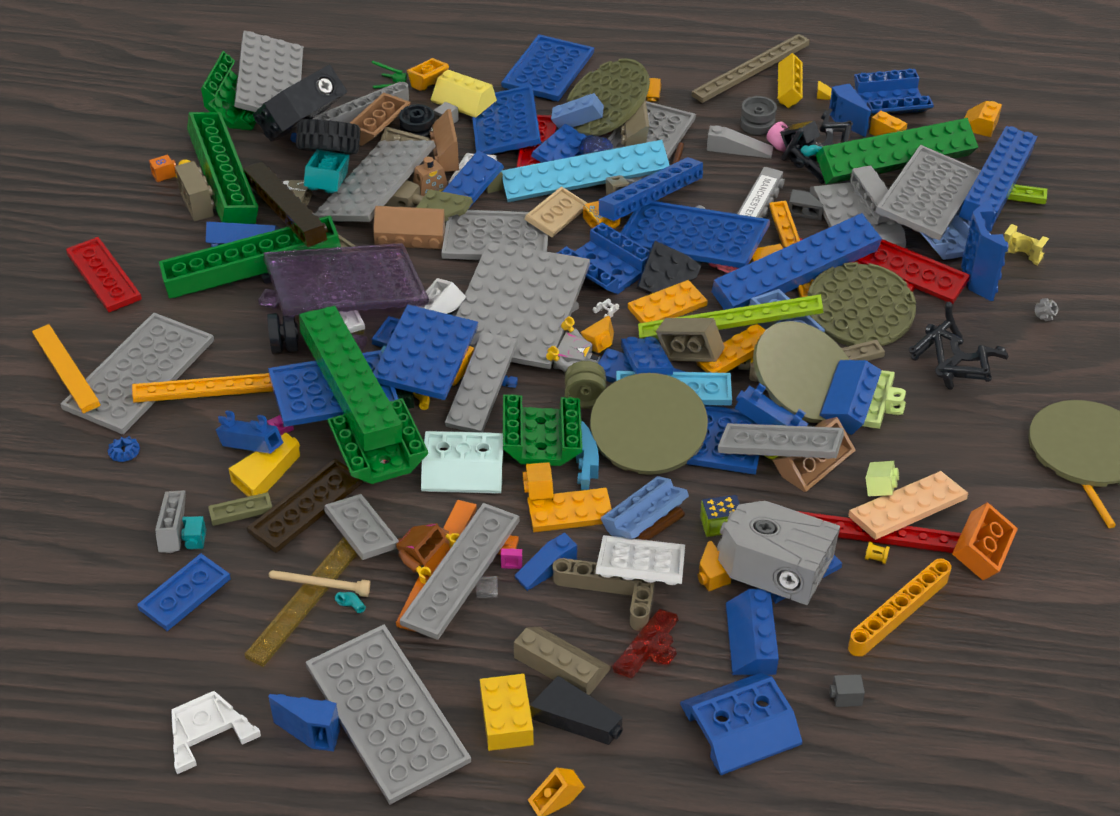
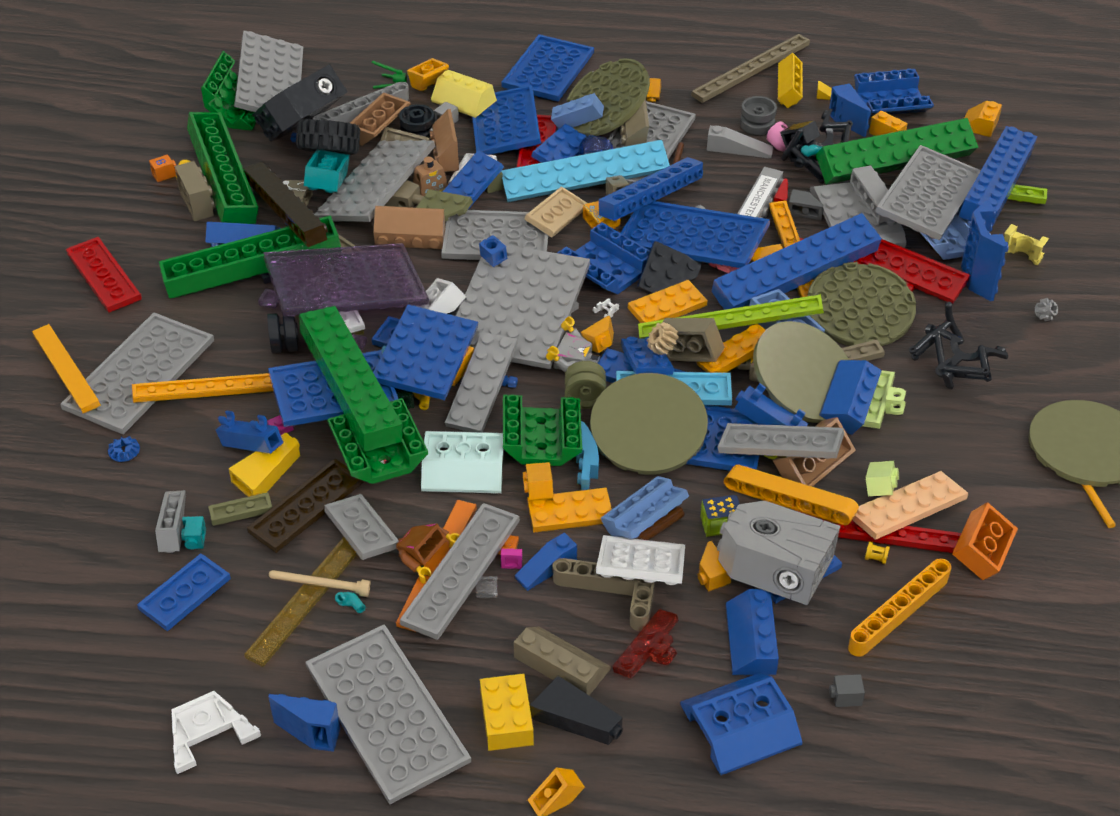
none -> blue brick [479,235,508,267]
none -> tan gear [646,322,679,355]
none -> light orange beam [723,465,859,525]
none -> red slope [773,178,788,202]

